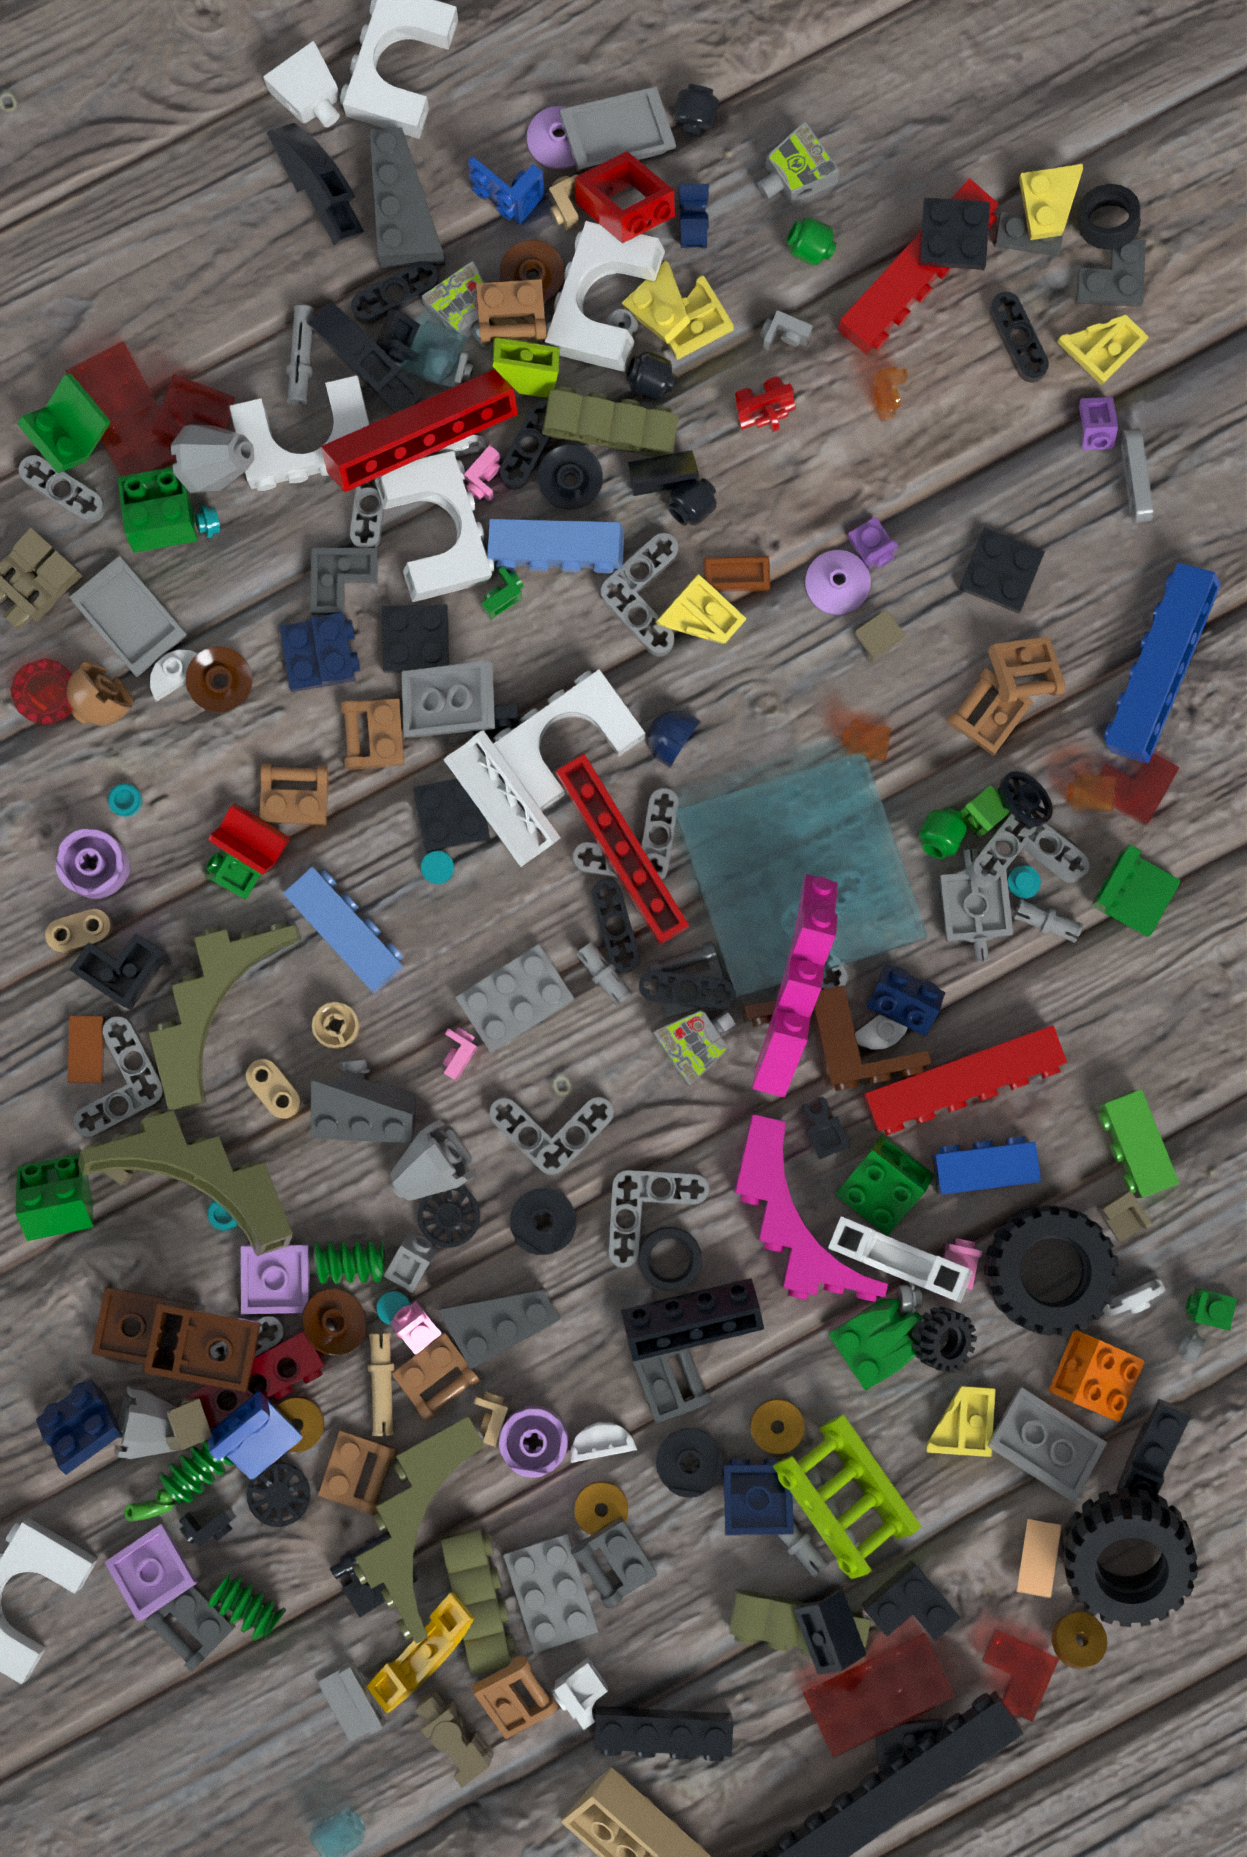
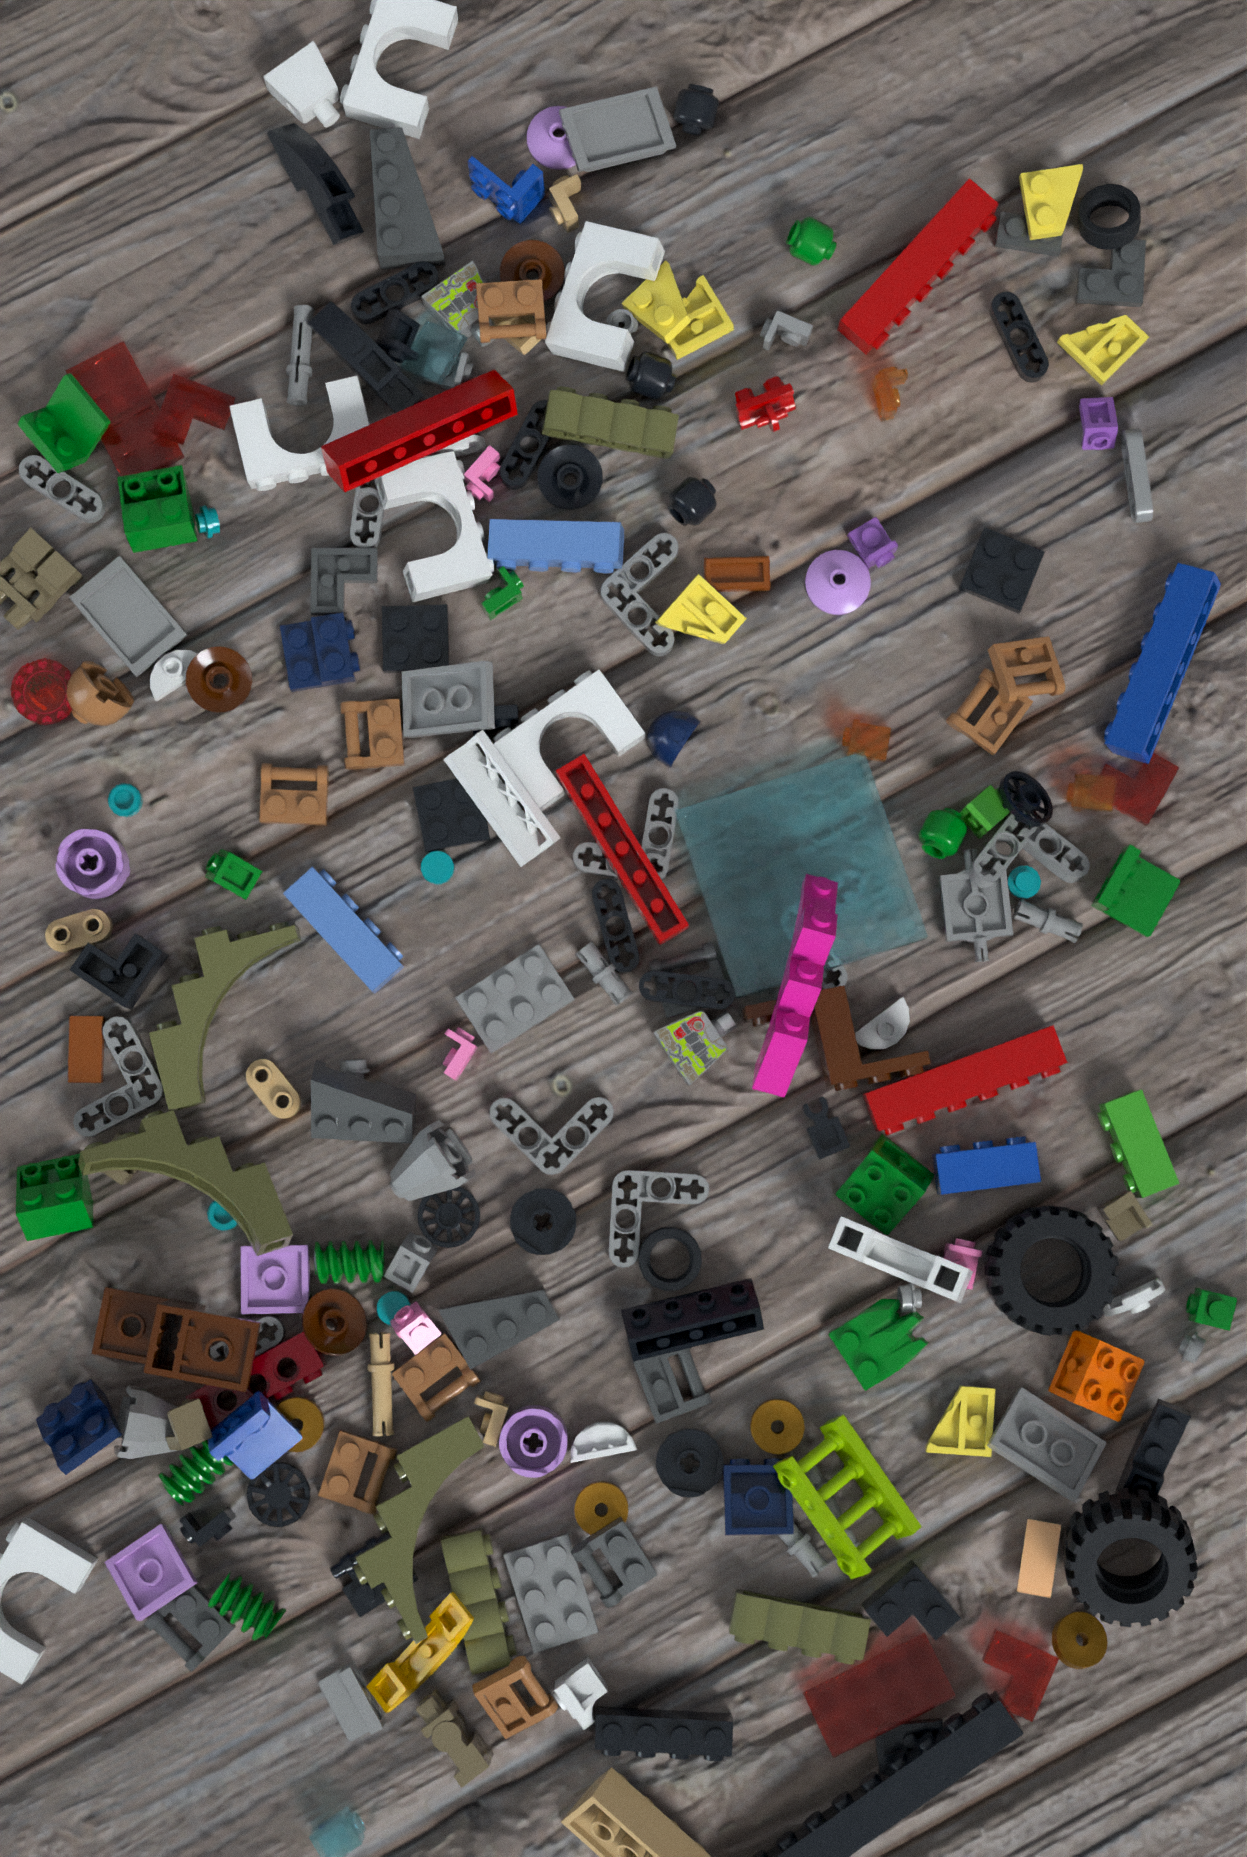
bright green arm [124,1489,175,1521] -> none
light grey cone [171,425,254,493] -> none
red panel [208,803,291,874] -> none
tan wheel [312,1002,360,1050] -> none
lime slope [492,337,560,398] -> none
red window [574,151,675,244] -> none
black panel [628,450,699,496] -> none
dark blue leg [678,184,709,248] -> none
dark pink arch [734,1115,888,1302] -> none
torso [757,122,840,203] -> none
black panel [794,1591,866,1675] -> none
dark tan panel [855,609,906,664] -> none
dark blue bracket [867,964,946,1035] -> none
black tyre [912,1307,977,1373] -> none
black plate [919,197,990,270] -> none

